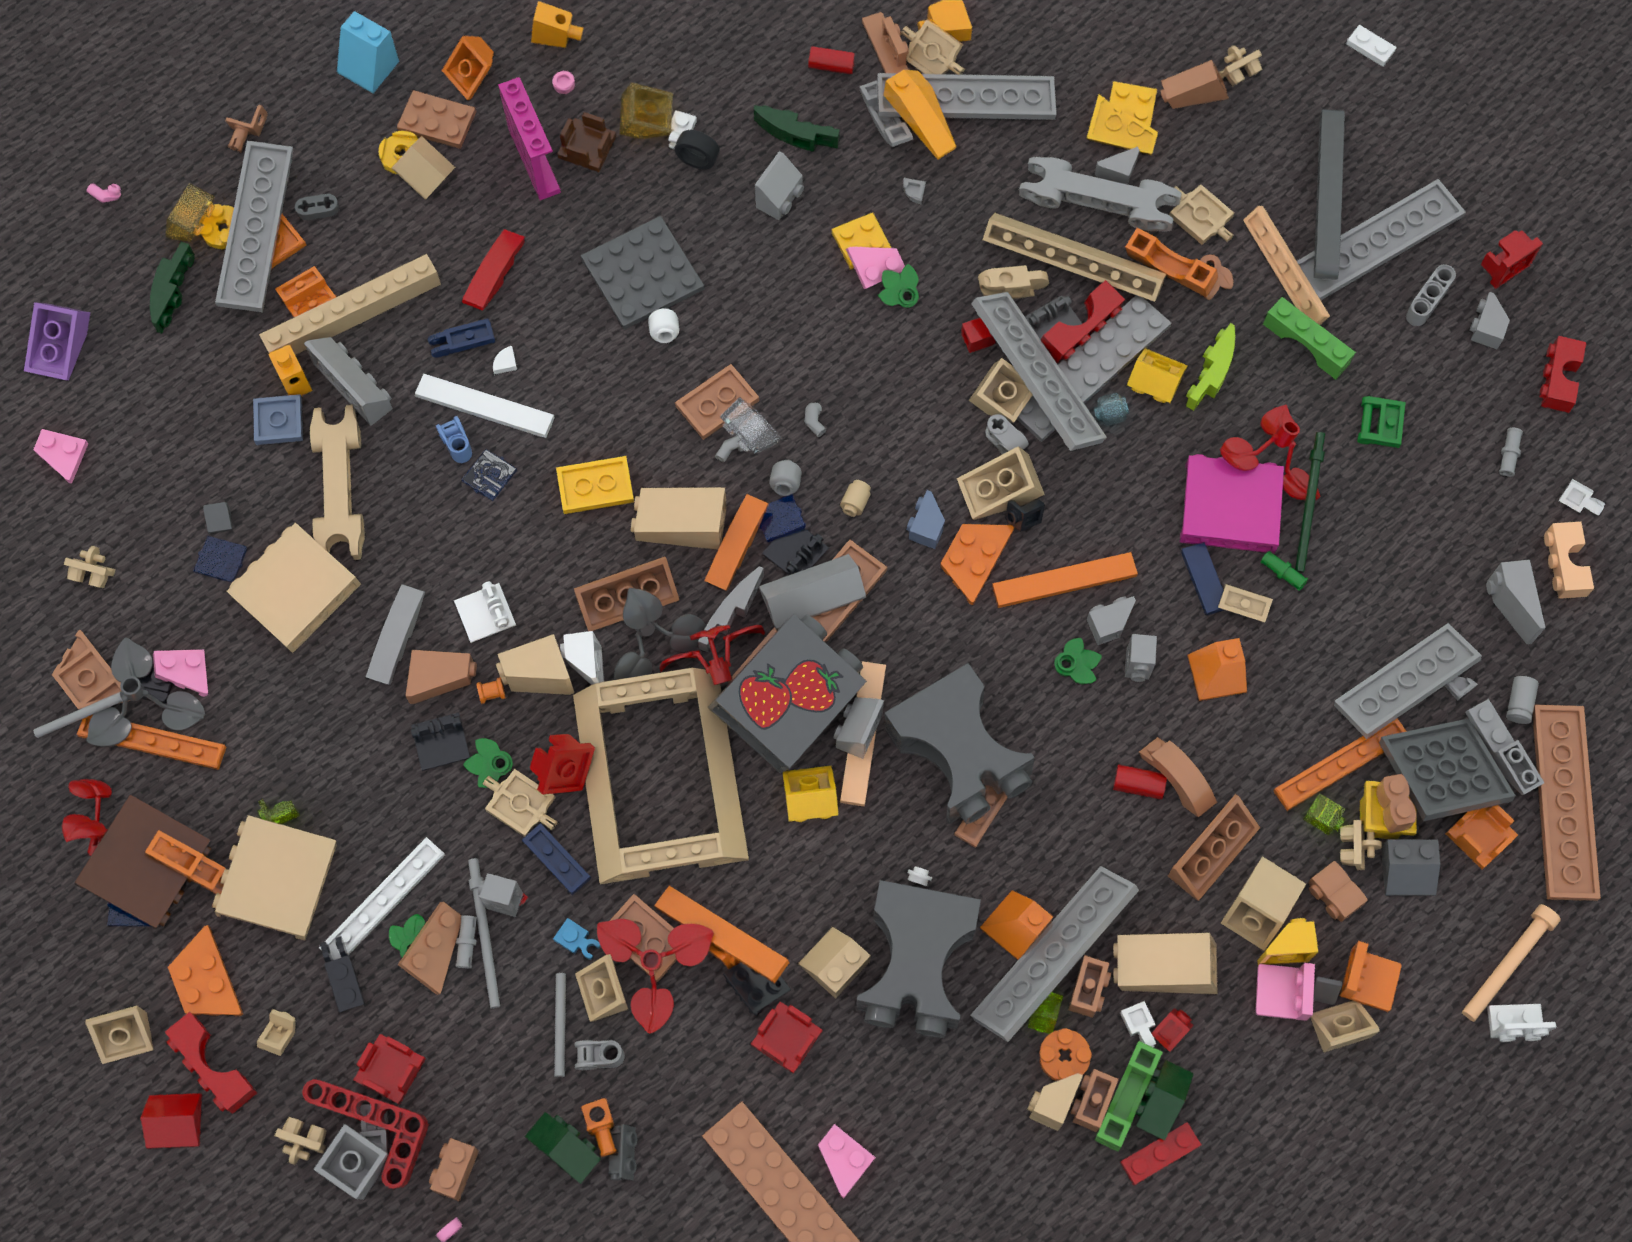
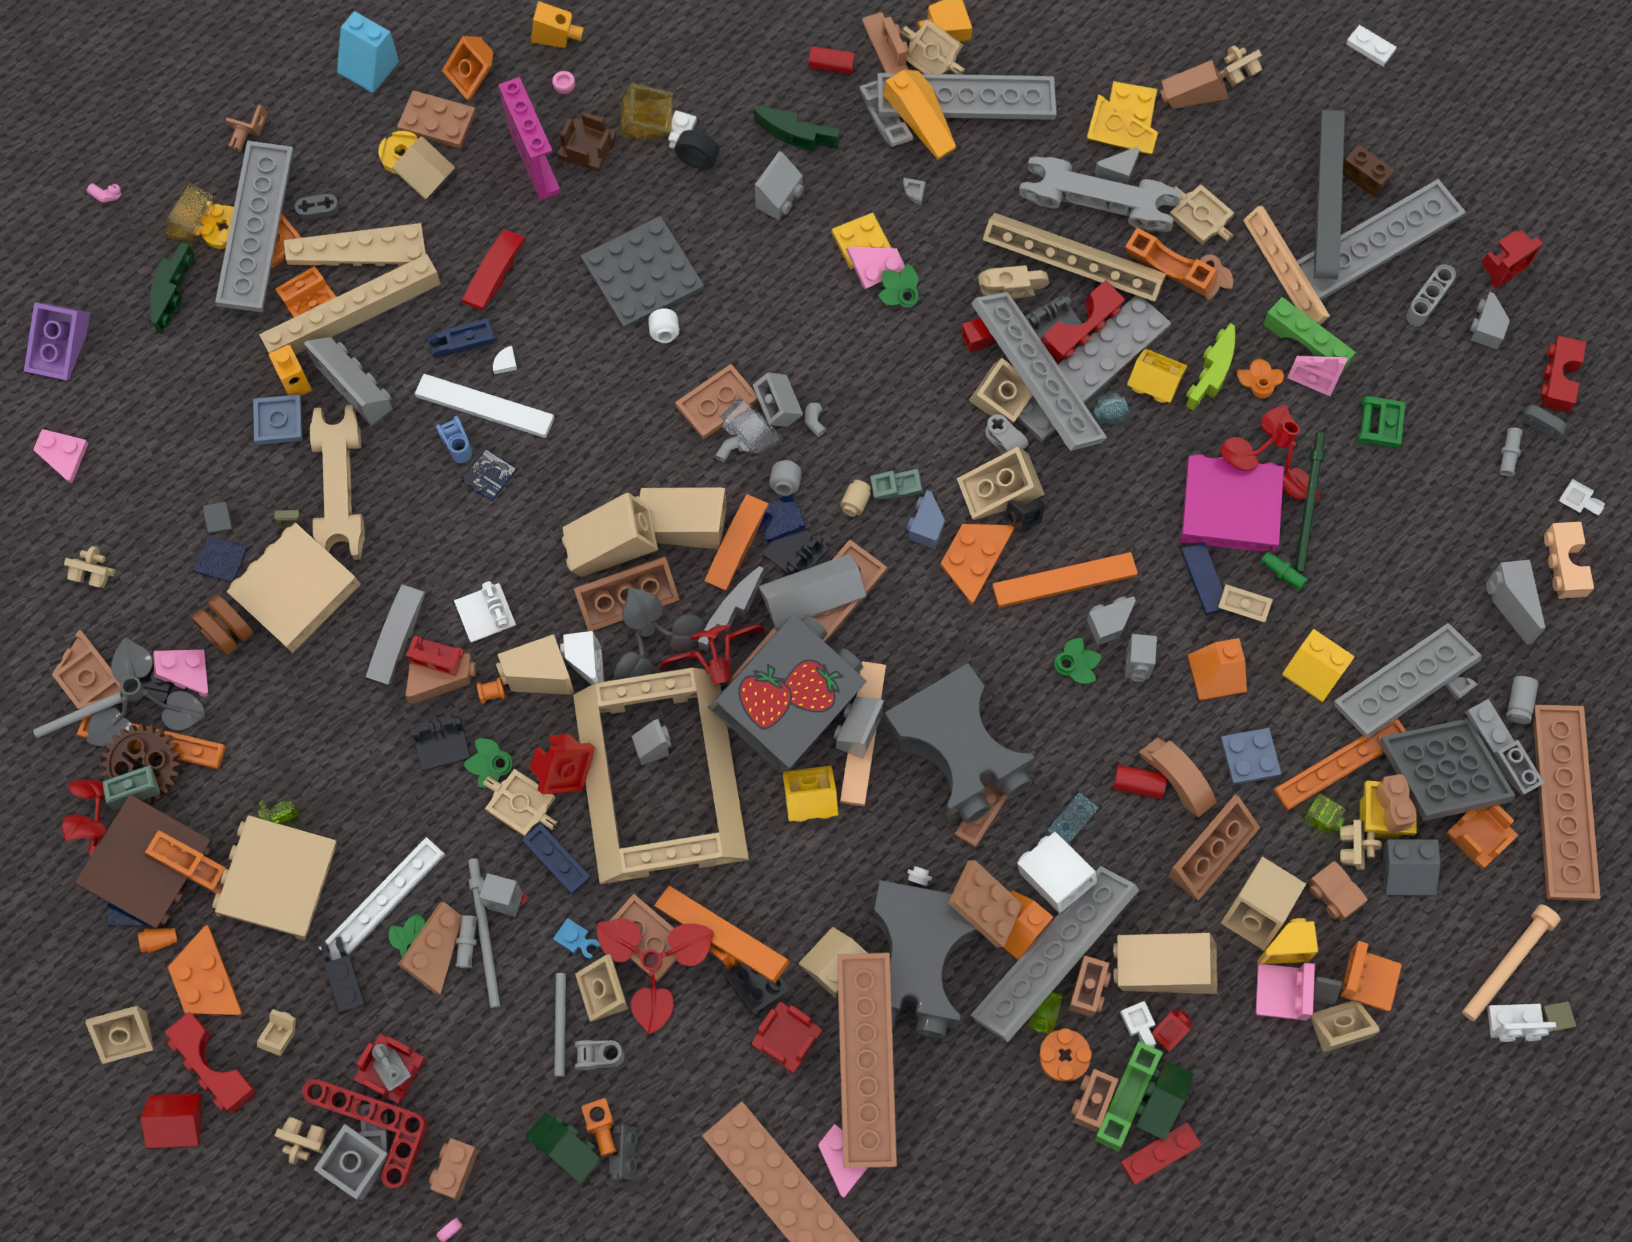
yellow plate [556,456,634,514] -> none
tan slope [1027,1073,1083,1131] -> none
none -> reddish brown gear [100,724,183,803]
none -> sand green slope [103,765,160,810]
none -> orange cone [138,928,178,954]
none -> dark orange wheel [191,594,253,656]
none -> olive tile [274,510,303,528]
none -> tan wing [284,223,426,267]
none -> light grey hinge [372,1044,411,1092]
none -> red hinge [406,635,465,676]
none -> tan slope [562,493,658,577]
none -> light grey slope [632,719,672,765]
none -> light grey brick [753,372,803,427]
none -> nougat plate [837,953,897,1168]
none -> sand green slope [870,469,923,499]
none -> nougat plate [948,860,1023,947]
none -> white brick [1017,832,1097,914]
none -> clear light blue slope [1048,792,1099,845]
none -> sand blue plate [1220,728,1281,785]
none -> orange plate [1237,359,1284,398]
none -> yellow slope [1282,629,1355,703]
none -> bright pink wing [1287,356,1347,396]
none -> reddish brown brick [1343,144,1395,198]
none -> dark grey beam [1521,405,1567,439]
none -> olive tile [1542,1001,1576,1033]

